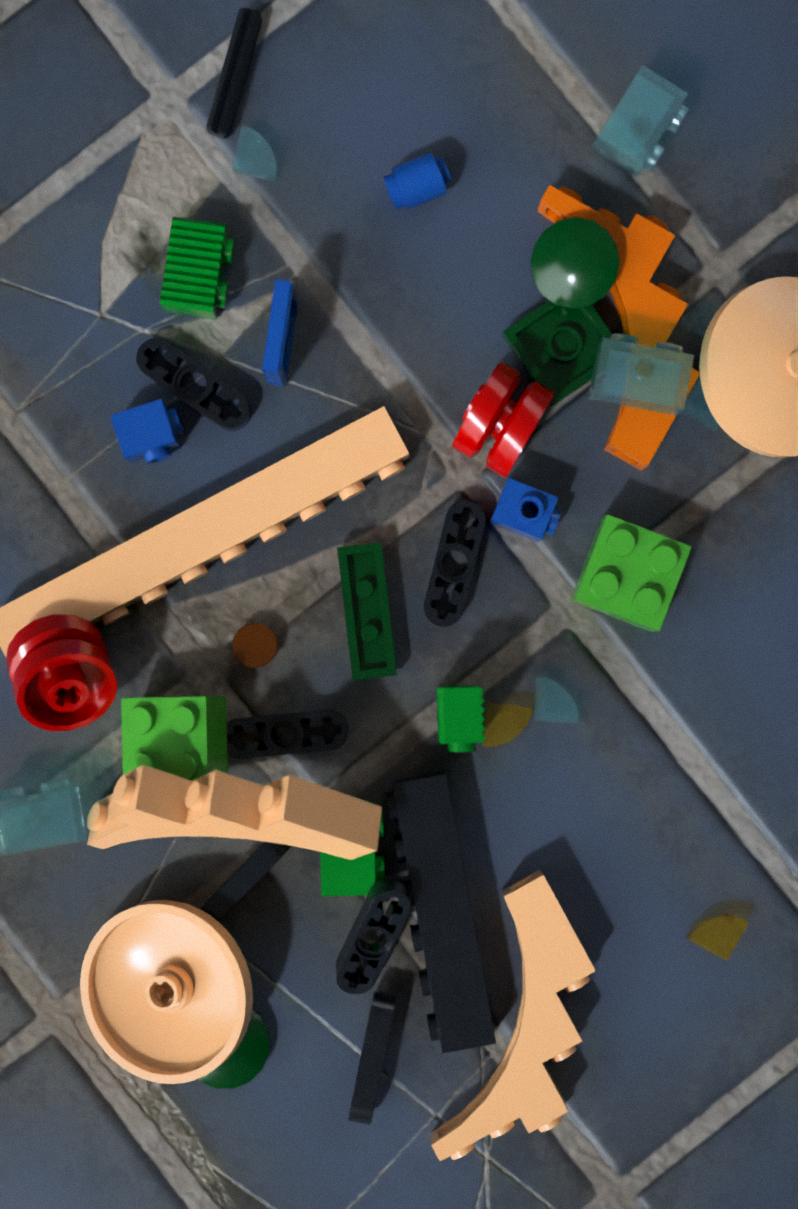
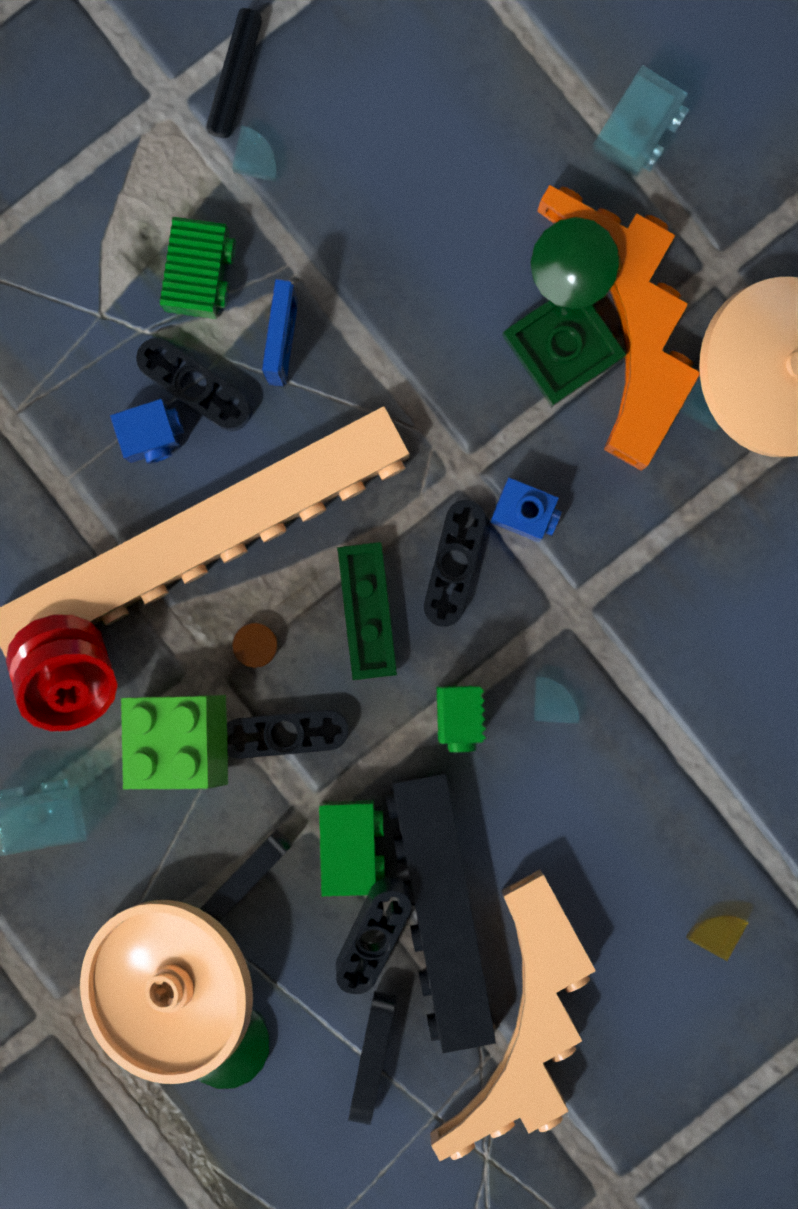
light nougat arch [87,765,382,860] -> none
blue brick [383,152,452,210] -> none
red wheel [451,361,555,479] -> none
clear yellow tile [482,702,533,747] -> none
bright green brick [569,514,692,632] -> none
clear light blue brick [588,334,694,416] -> none

